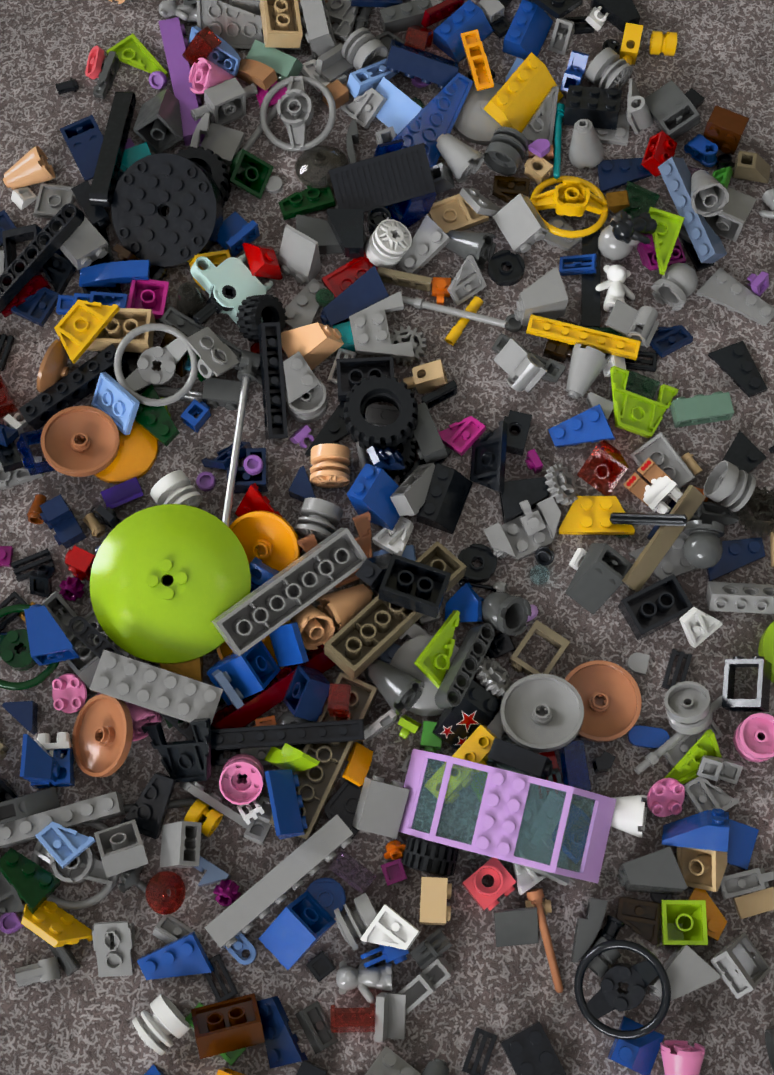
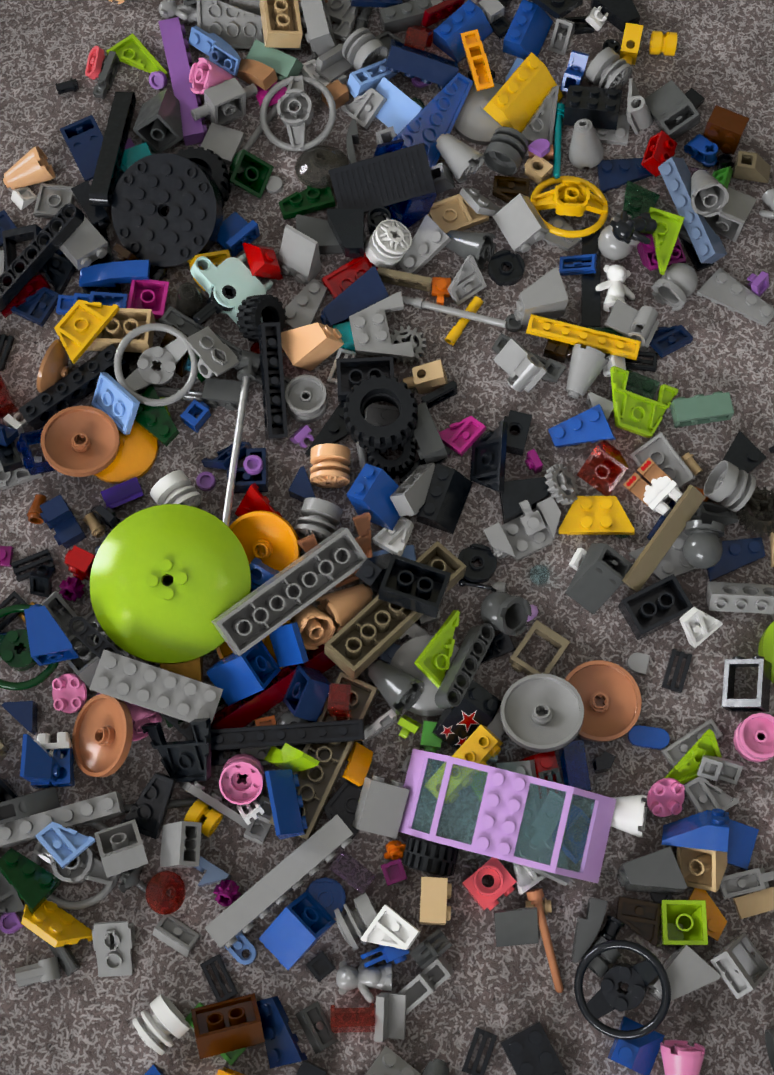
blue wing [137,932,214,980] -> none
clear red panel [182,26,222,65] -> none
light grey slope [190,113,211,149] -> none
sand blue plate [212,669,244,709] -> none
light grey wing [283,351,320,404] -> none
clear green plate [315,288,334,307] -> none
dark blue slope [367,445,405,470] -> none
blue slope [445,583,484,623] -> none
light grey gear [476,656,512,697] -> none
black slope [488,738,553,780] -> none
black plate [535,546,555,565] -> none
pearl gold slope [606,190,630,214] -> none
black axle [610,512,687,526] -> none
light grey bar [634,695,722,775] -> none
light grey wheel [664,681,713,735] -> none
black wing [708,341,768,397] -> none

